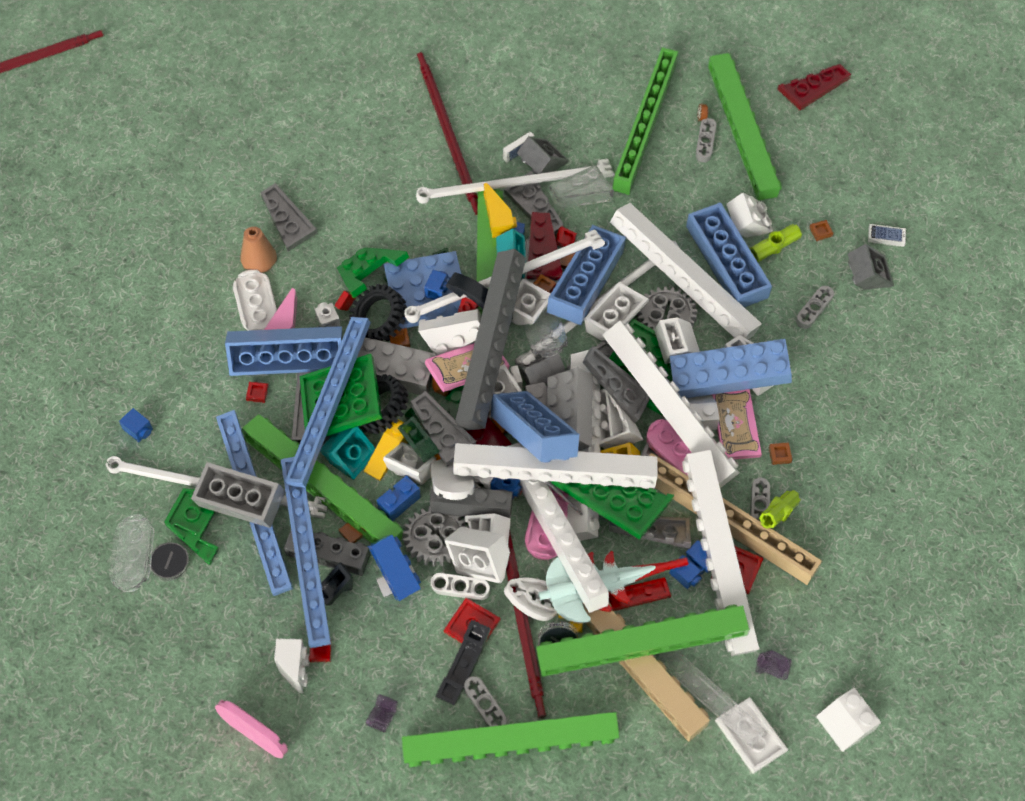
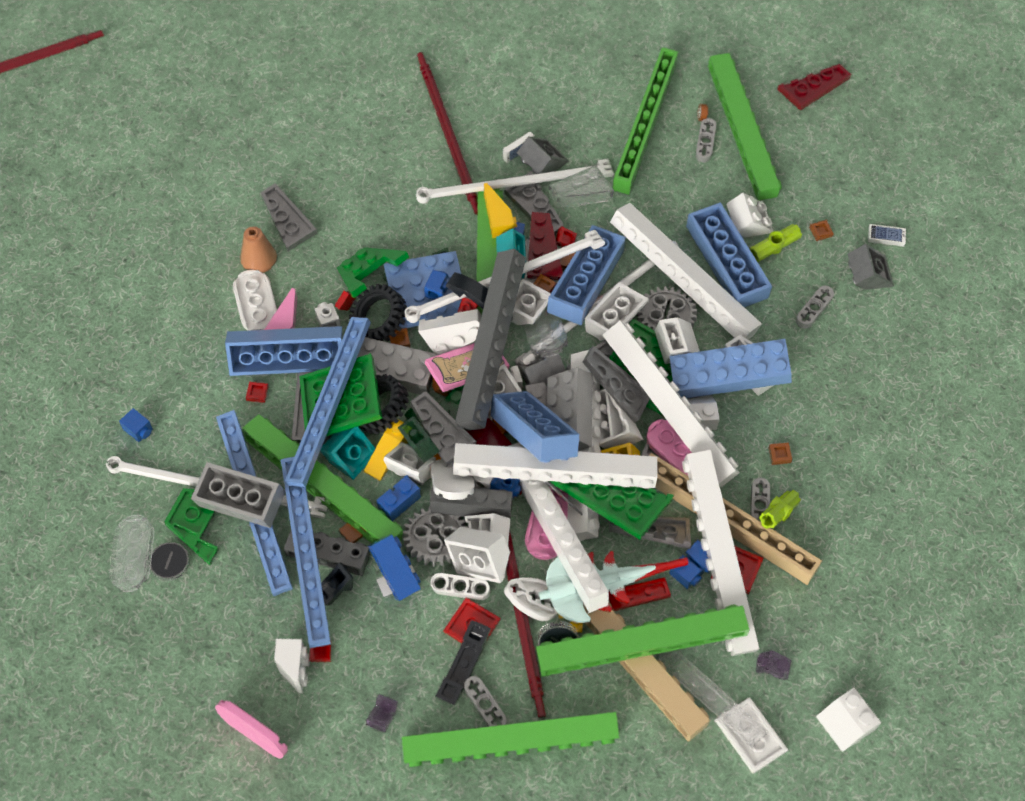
tile [712,389,762,459] -> none

